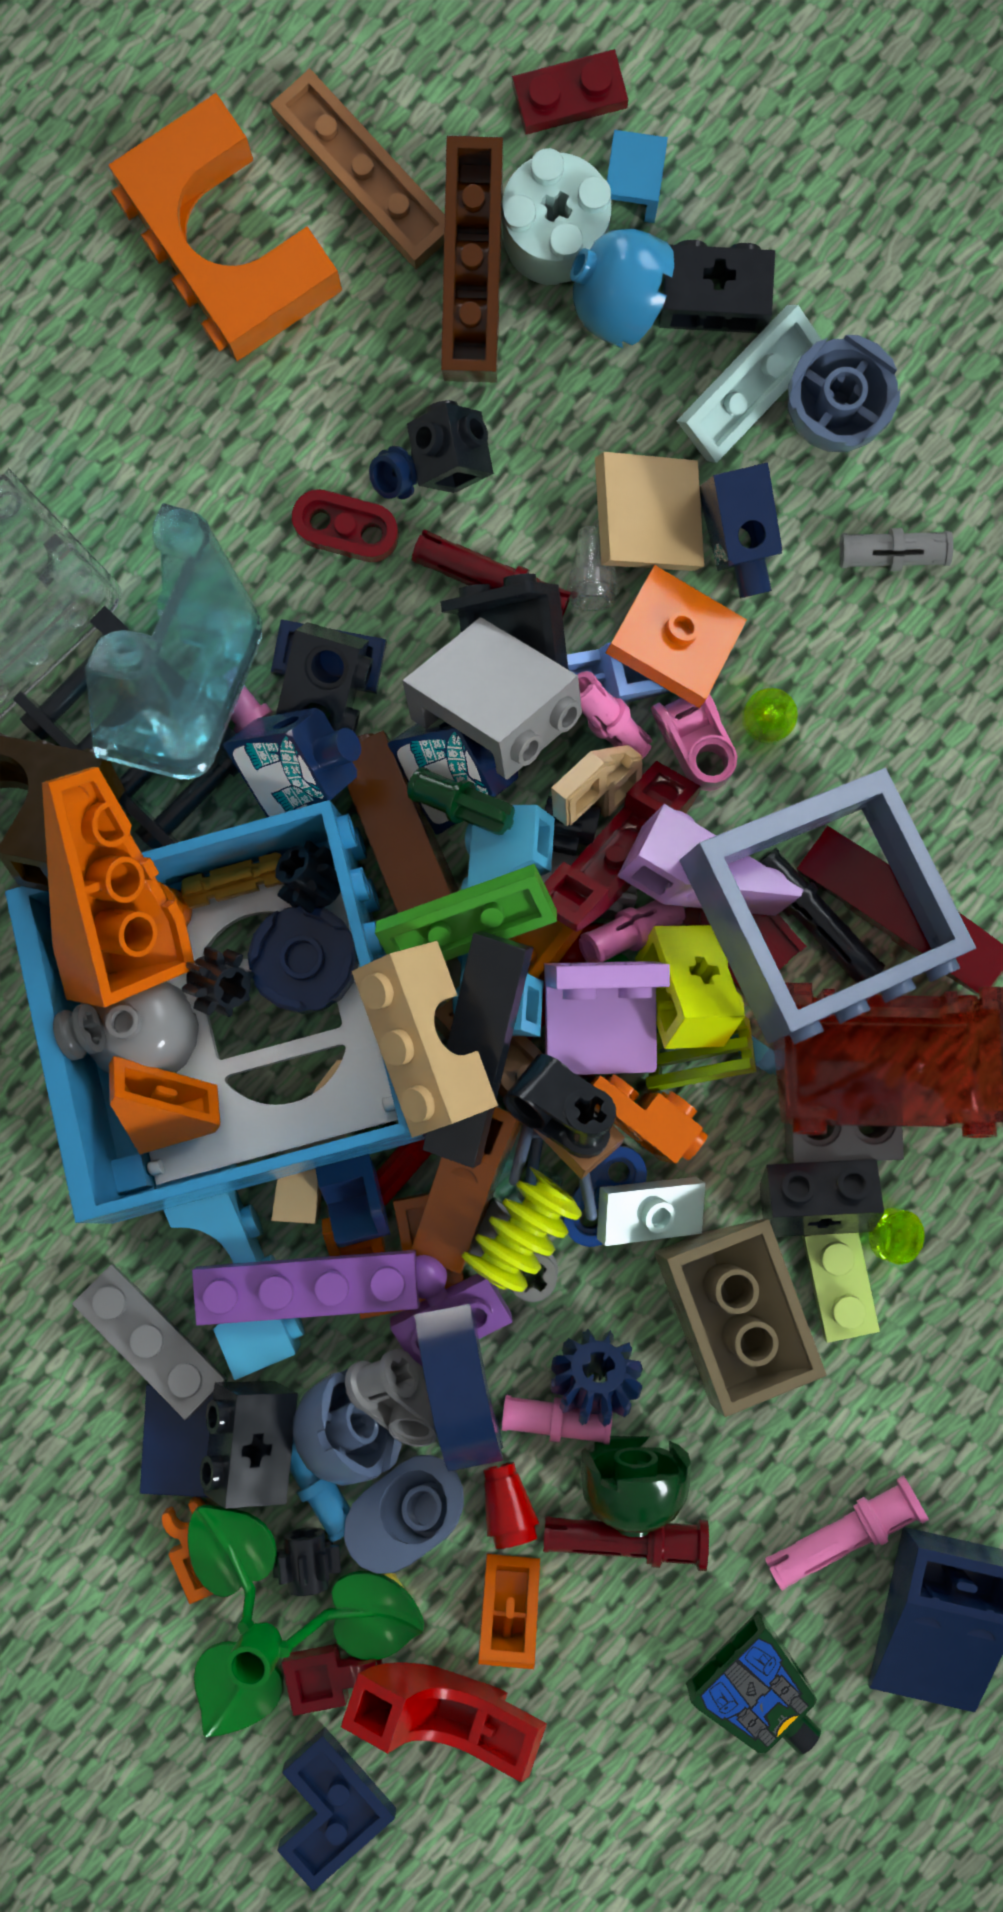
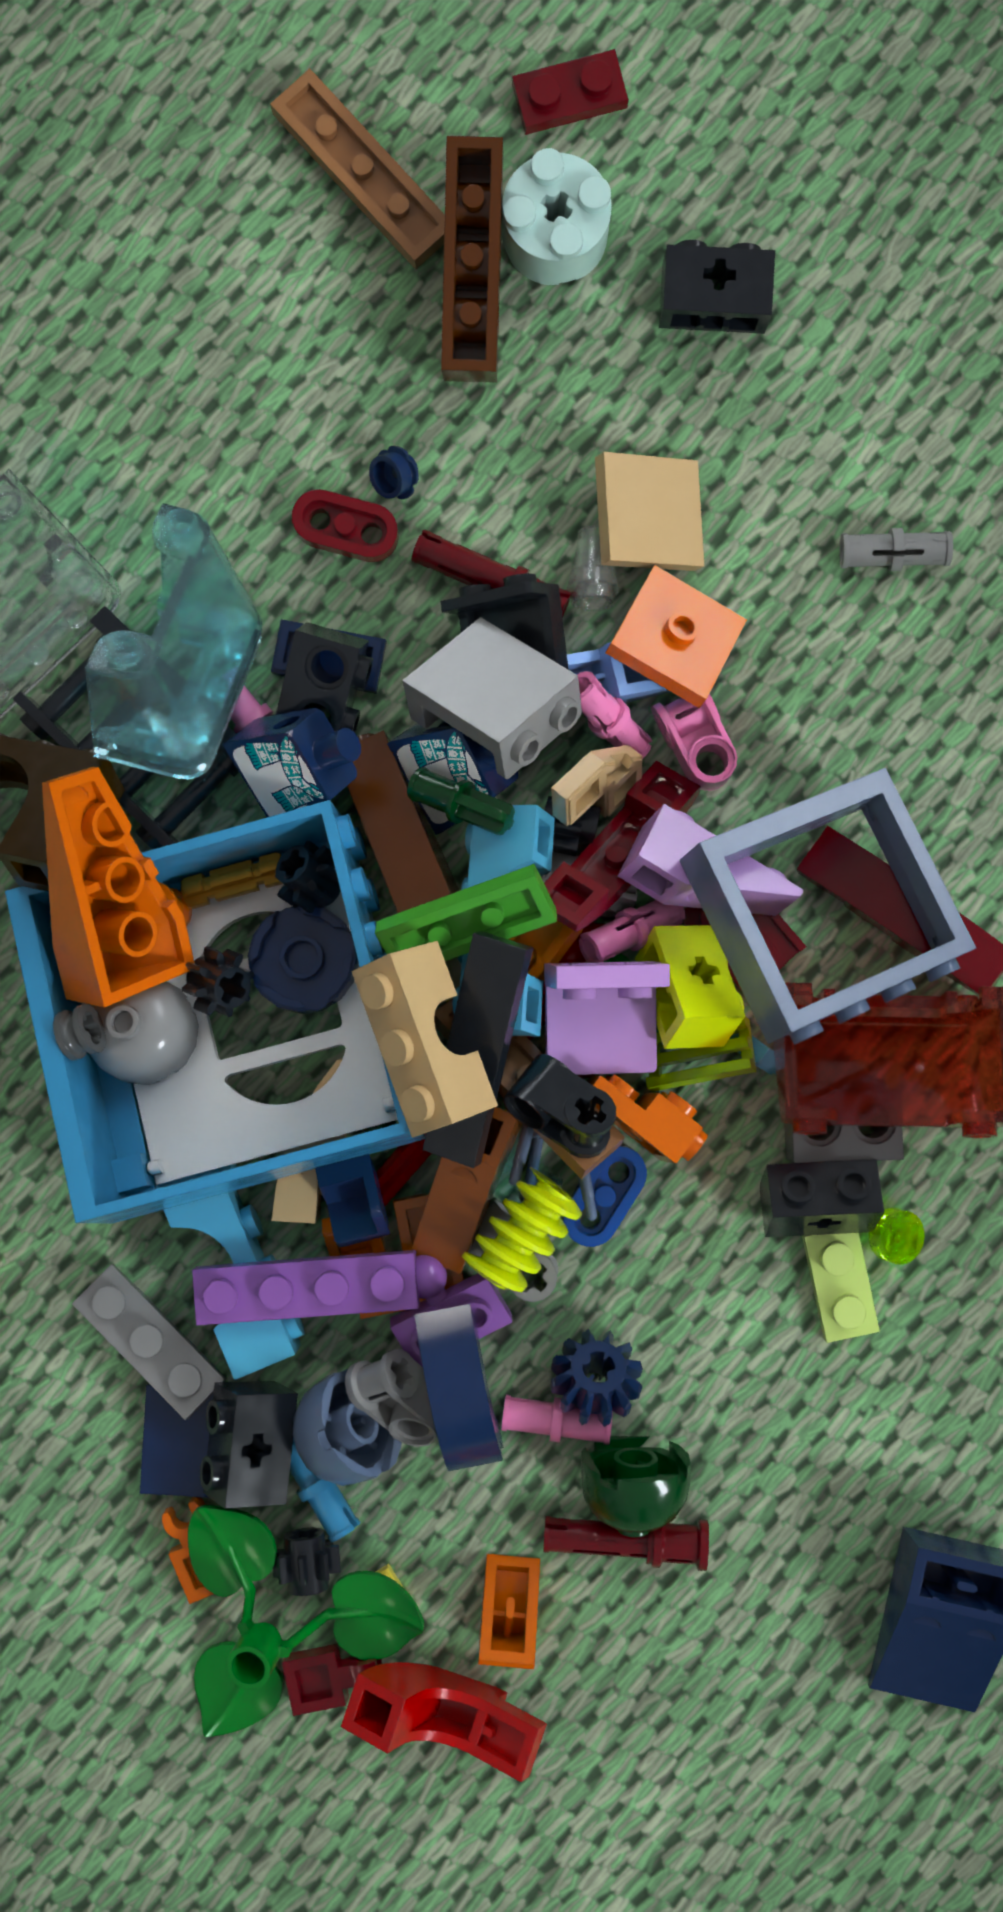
orange arch [108,93,342,361] -> none
orange slope [109,1056,220,1155] -> none
dark blue plate [277,1727,396,1892] -> none
sand blue piece [344,1455,464,1574] -> none
black brick [407,400,494,493] -> none
red cone [483,1462,539,1549] -> none
dark azure cylinder [570,229,674,348] -> none
light aqua plate [597,1177,705,1246] -> none
dark azure panel [607,130,668,223] -> none
dark tan slope [654,1218,827,1417] -> none
light aqua plate [677,305,822,463] -> none
torso [686,1611,821,1755] -> none
dark blue torso [700,462,782,599] -> none
clear neon green tile [742,688,798,744] -> none
black pin [758,847,886,984] -> none
bright pink pin [765,1475,929,1591] -> none
sand blue cylinder [788,335,900,452] -> none

